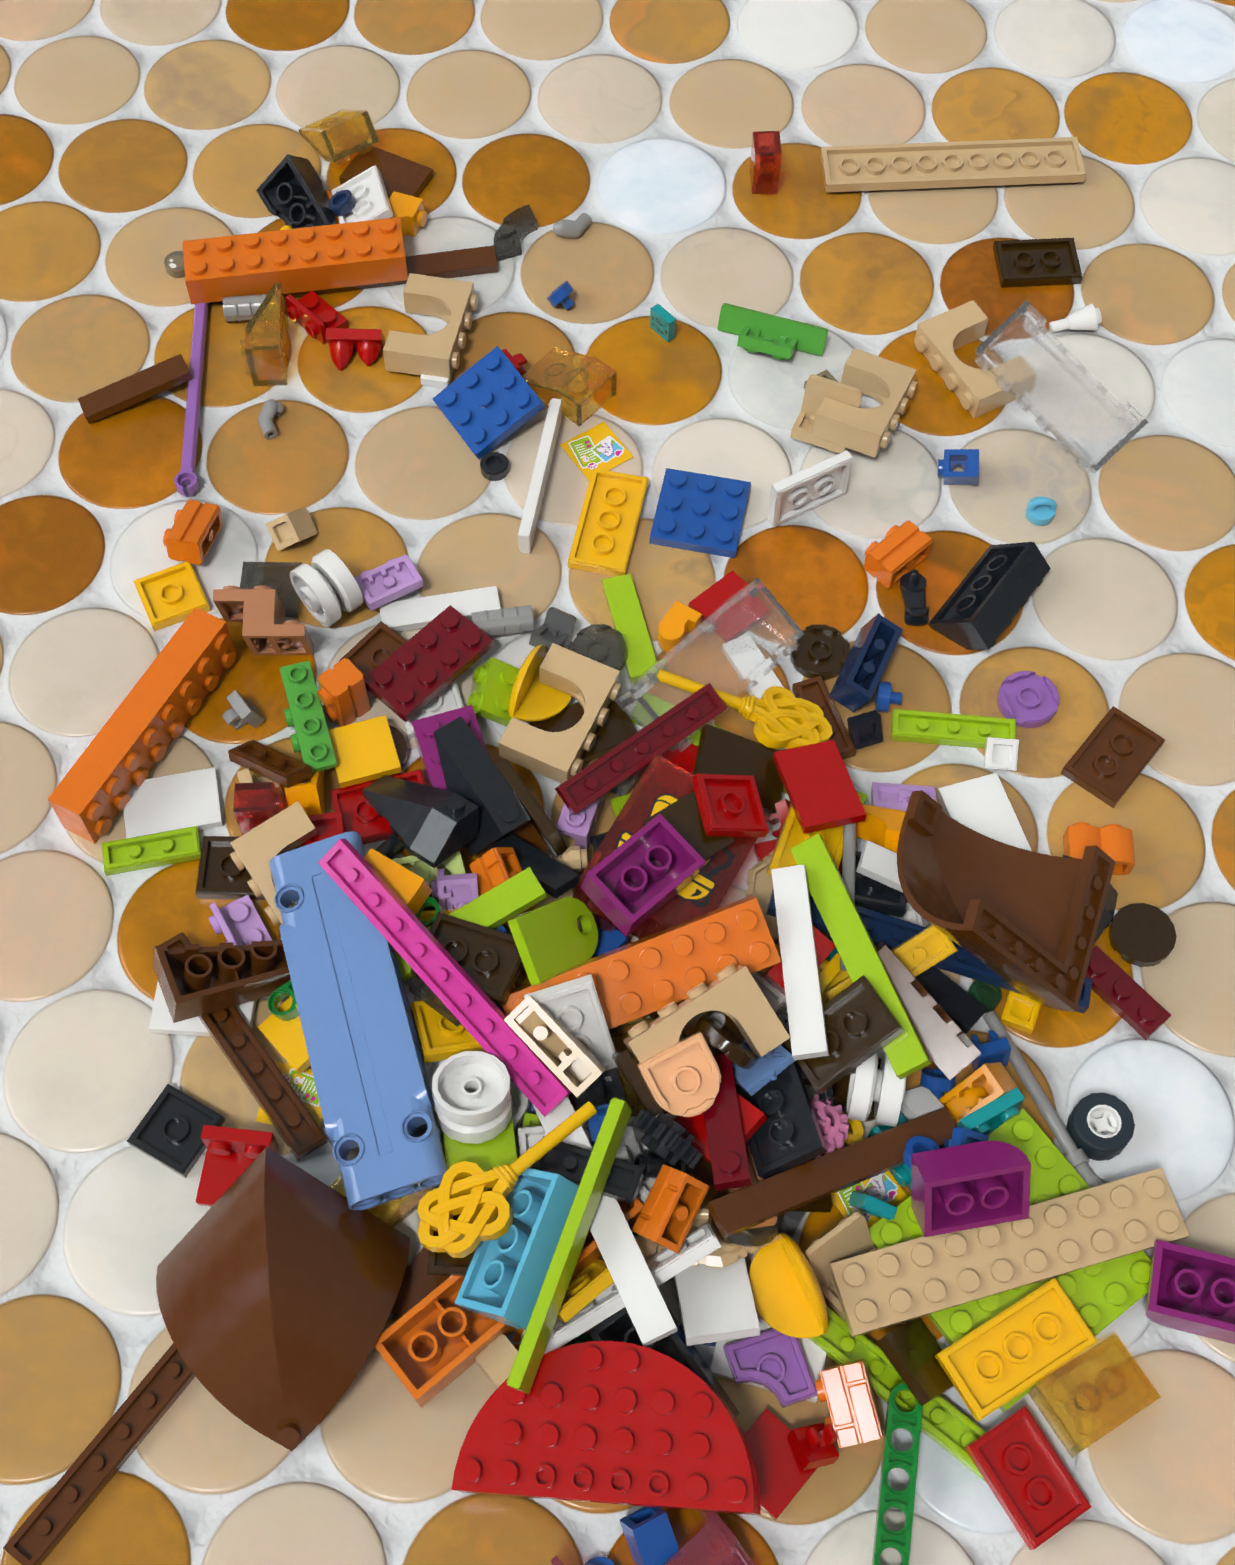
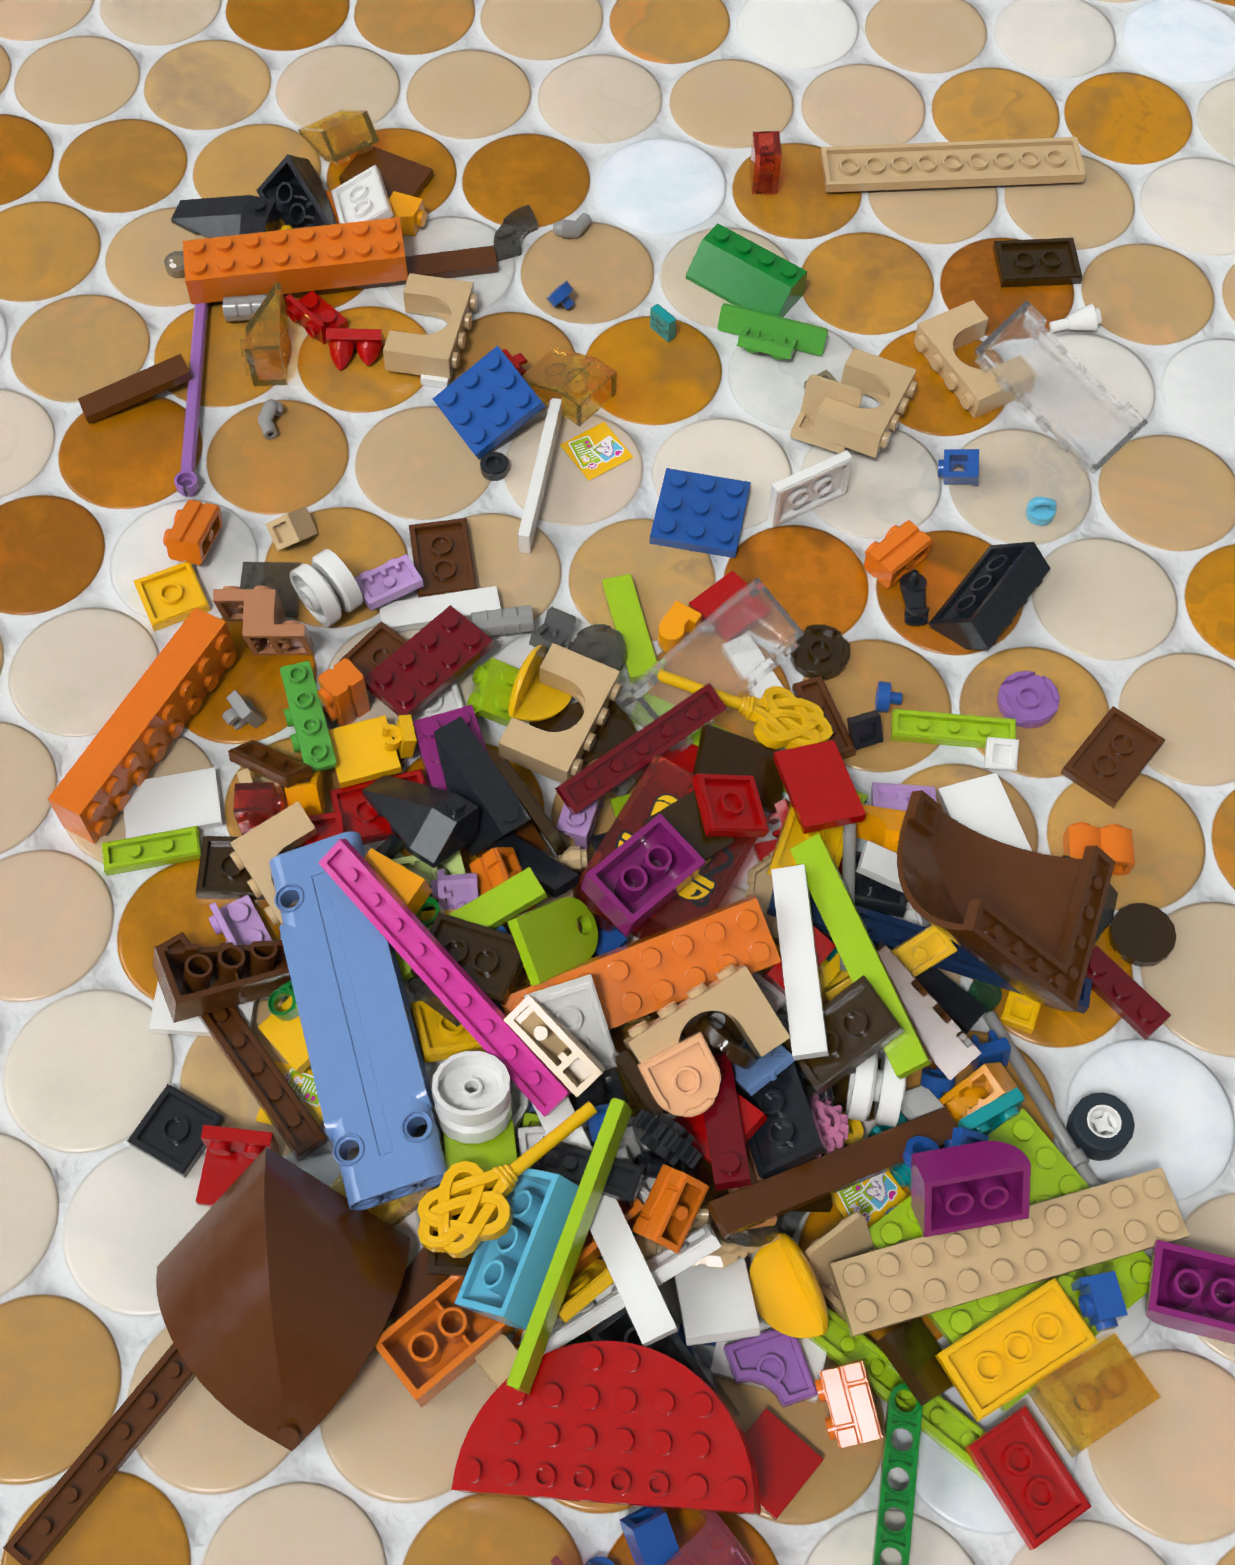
dark blue tile [329,190,356,216] -> none
yellow tile [568,468,649,576] -> none
red tile [787,1423,840,1471] -> none
dark blue brick [829,613,903,712] -> none
teal tile [848,1191,897,1220] -> none
none -> black wedge [171,195,280,238]
none -> yellow tile [381,714,417,759]
none -> reddish brown tile [409,518,477,598]
none -> green slope [686,223,807,317]
none -> blue brick [1071,1271,1128,1332]

